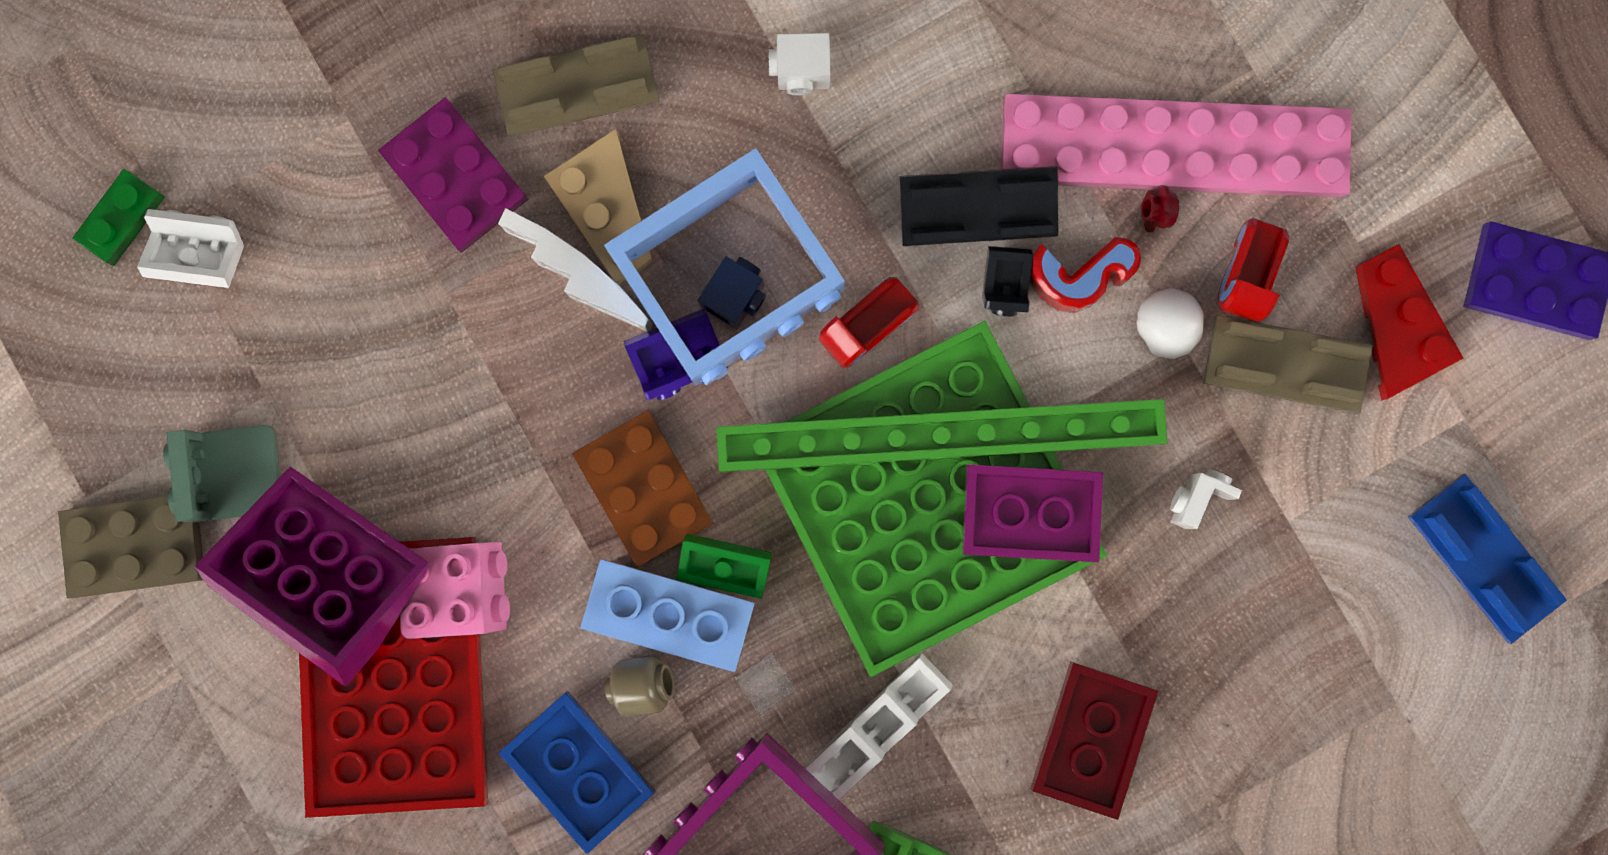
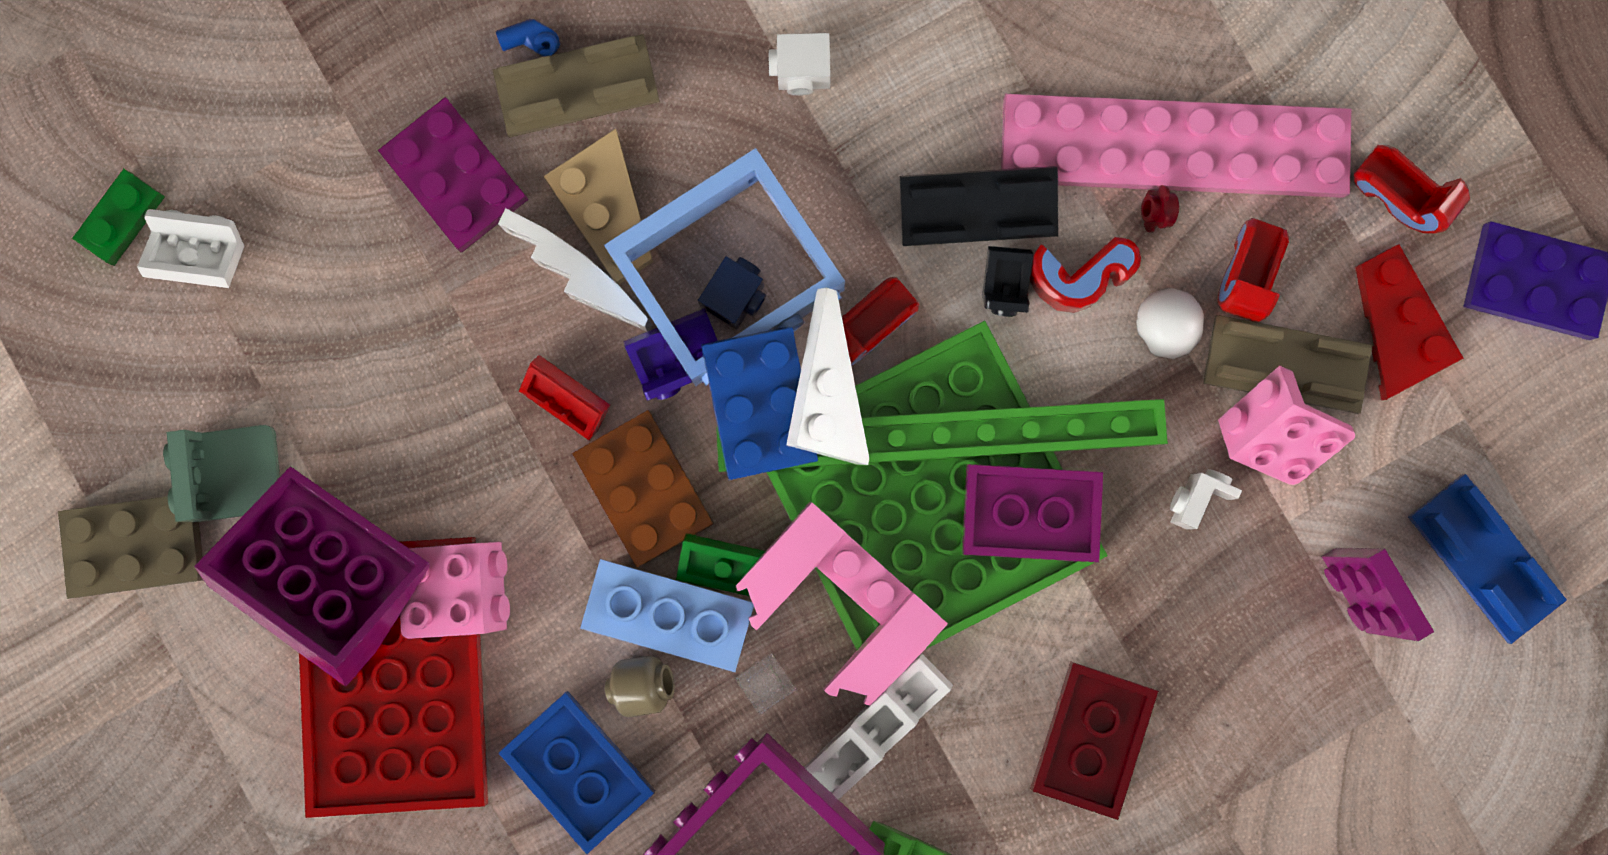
none -> blue arm [496,19,560,56]
none -> red plate [519,355,611,441]
none -> blue plate [701,326,818,480]
none -> bright pink wedge [736,502,948,706]
none -> white wing [786,288,869,465]
none -> bright pink bracket [1218,366,1355,485]
none -> magenta plate [1321,548,1434,641]
none -> red animal [1354,145,1470,233]

